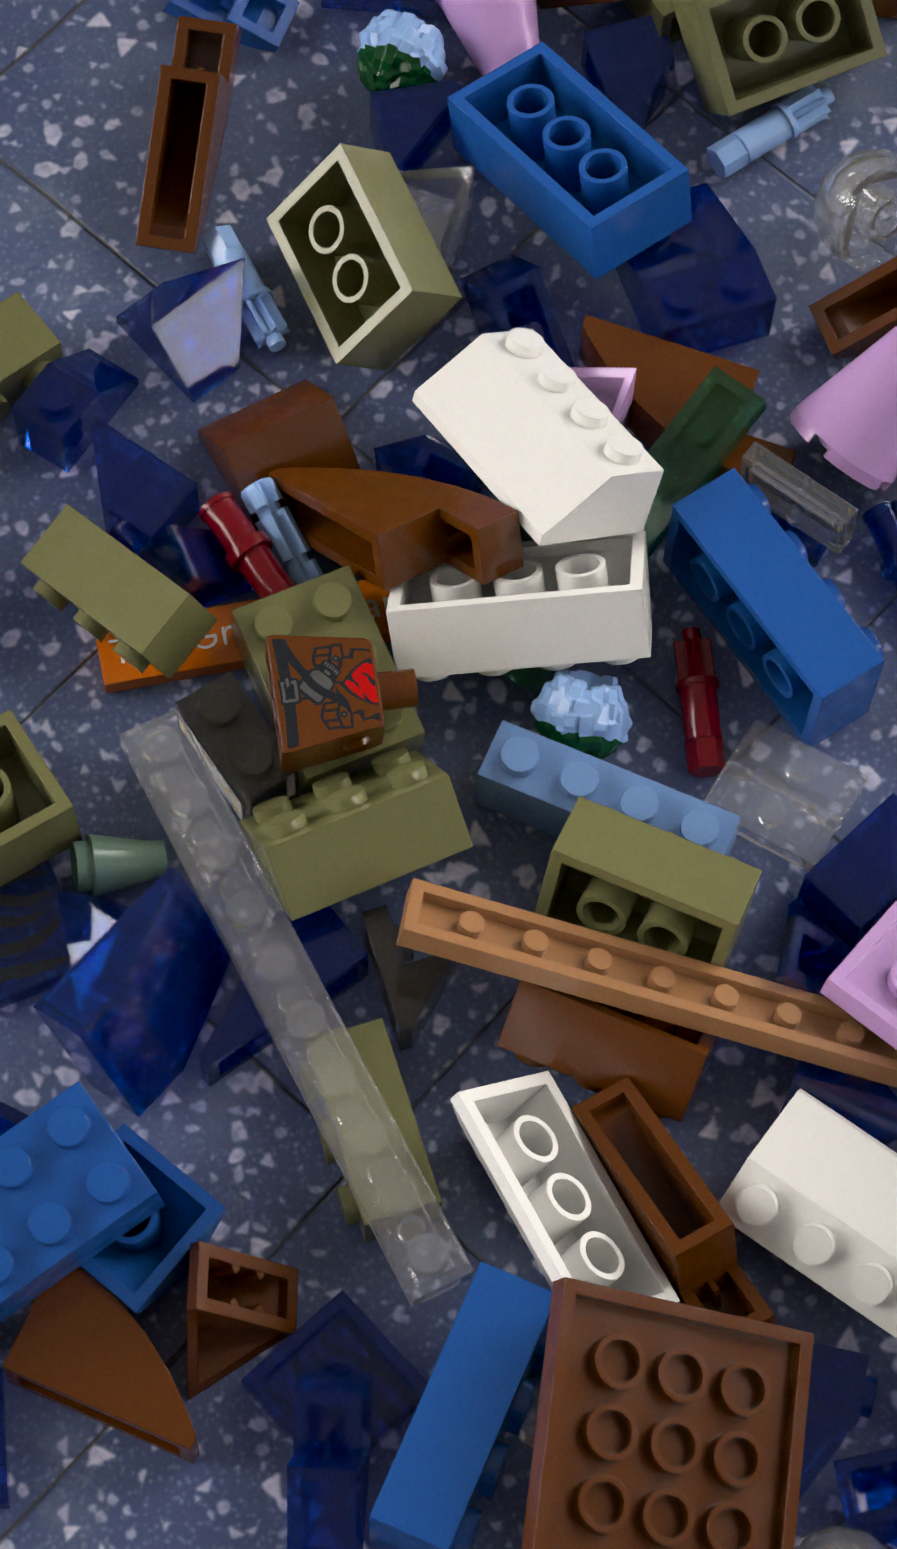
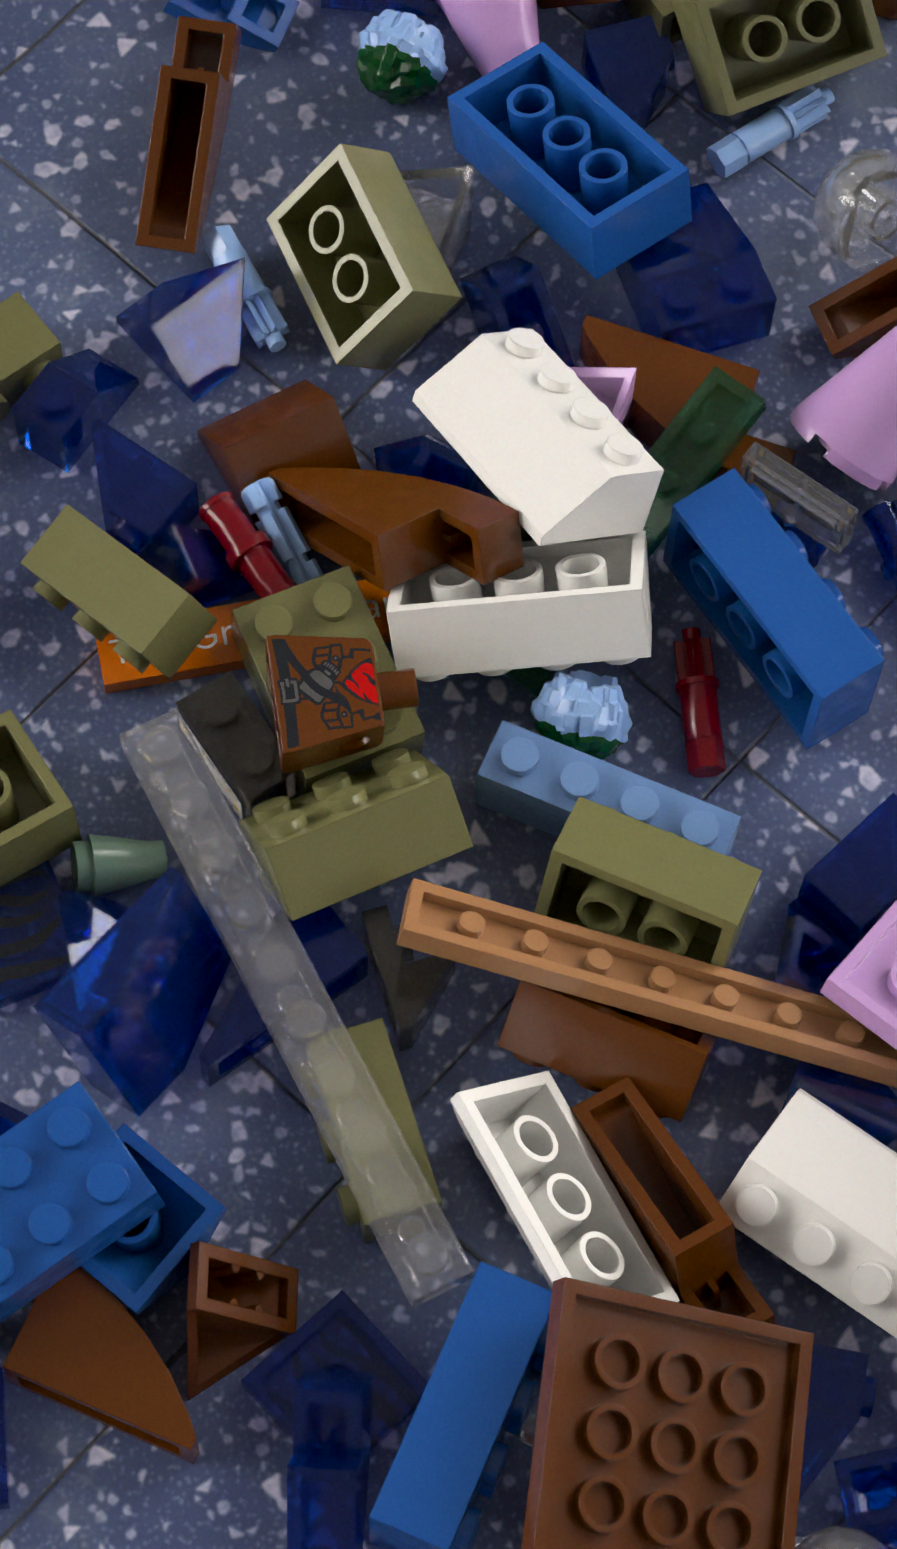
clear blue slope [370,80,462,186] -> none
clear slope [704,718,869,874] -> none

